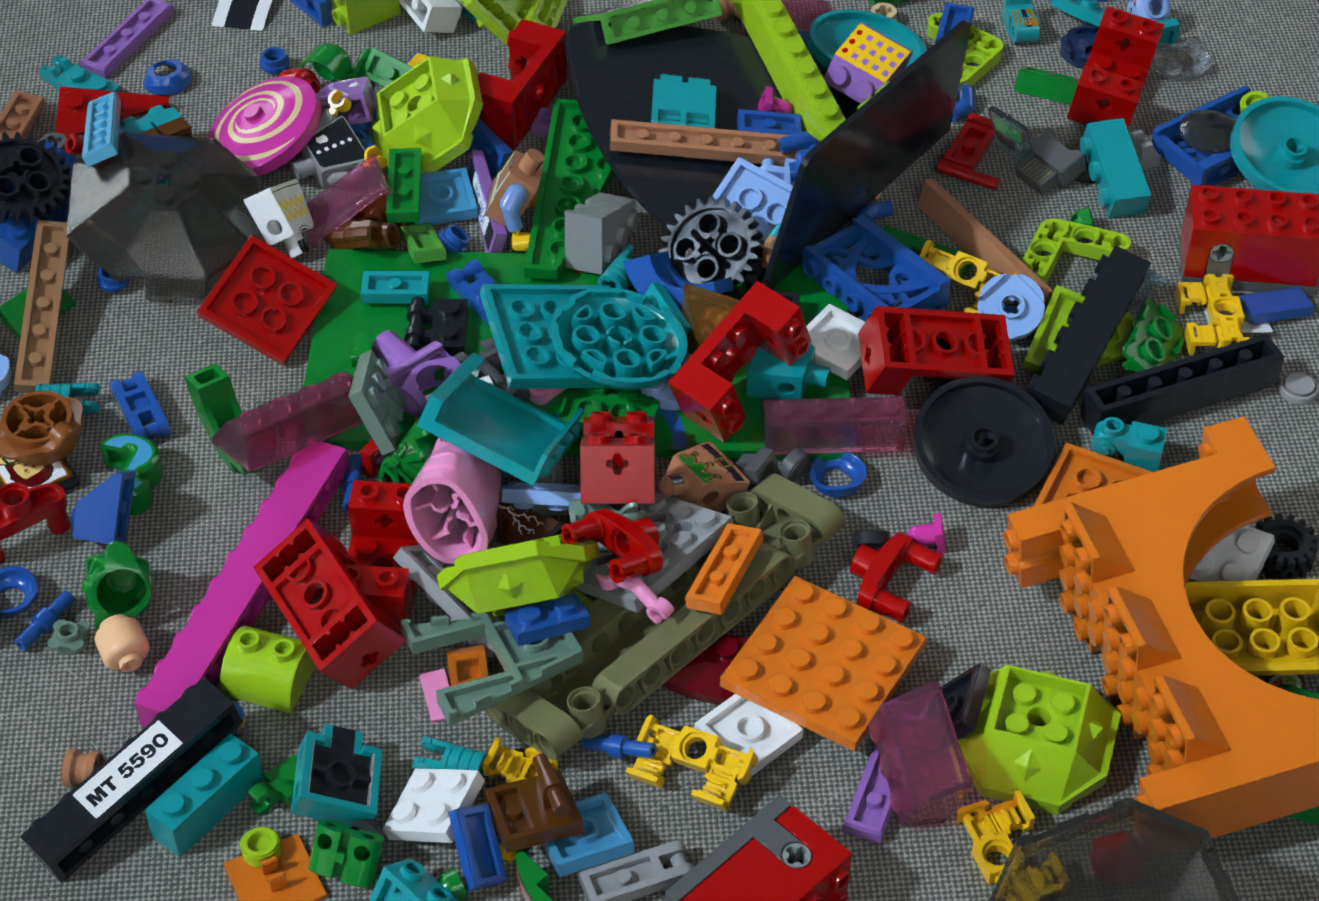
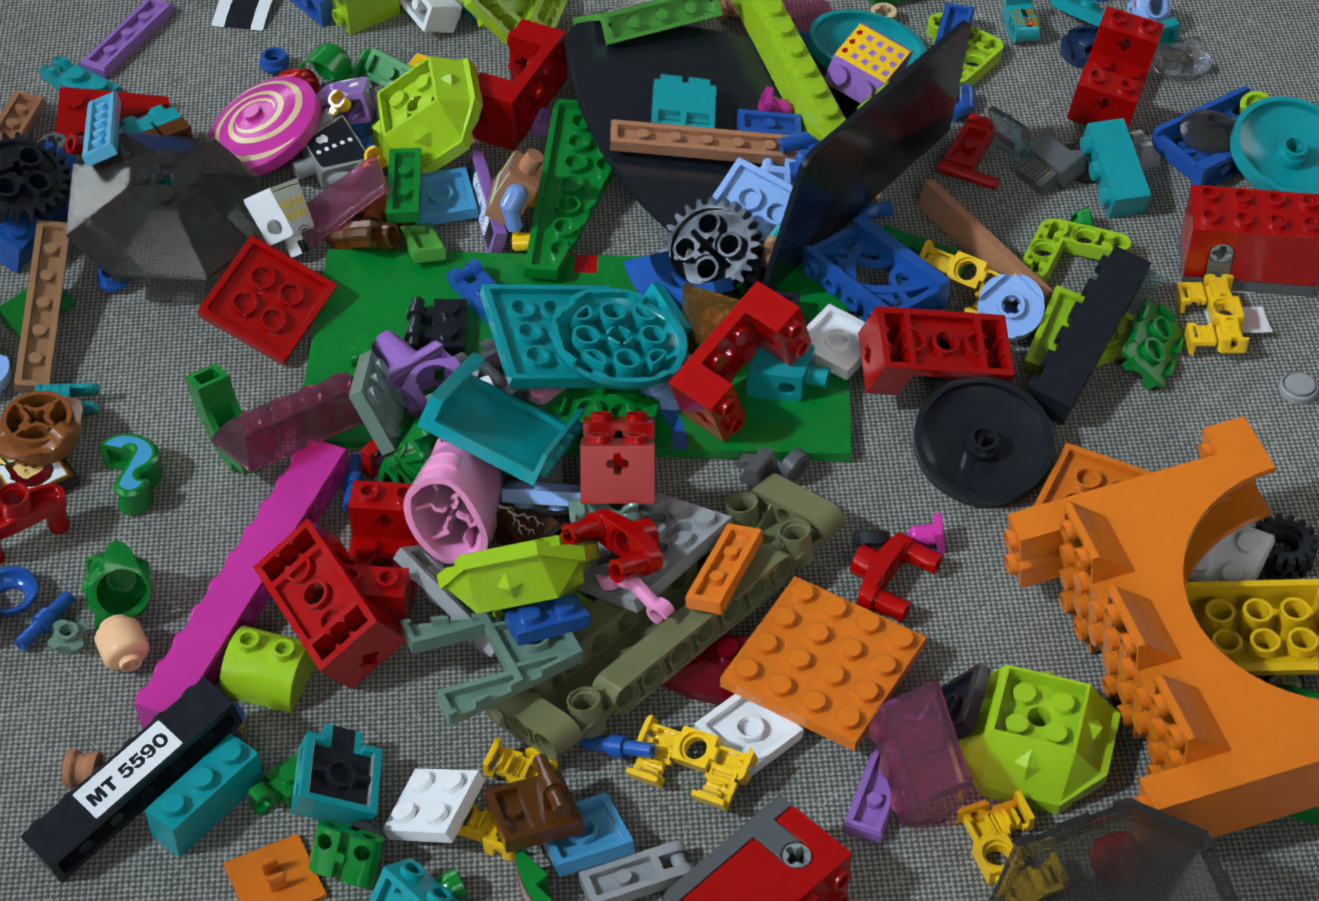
blue slope [70,470,136,544] -> none
blue plate [108,371,171,439] -> none
blue piece [143,59,193,95] -> none
lime tile [240,827,282,867] -> none
teal plate [361,271,430,304] -> none
teal hinge [411,736,488,778] -> none
bright pink window [419,668,450,723] -> none
blue plate [439,224,470,252] -> none
orange tile [446,644,488,686] -> none
blue tile [448,803,508,891] -> none
blue plate [467,119,514,178] -> none
light grey wedge [564,192,639,275] -> none
teal hinge [597,243,646,290] -> none
nougat torso [659,441,750,511] -> none
clear pink slope [760,395,907,454] -> none
blue piece [809,452,867,498] -> none
green slope [1014,66,1080,104] -> none
black brick [1080,334,1285,435] -> none
teal brick [1091,417,1168,472] -> none
blue tile [1239,287,1314,324] -> none

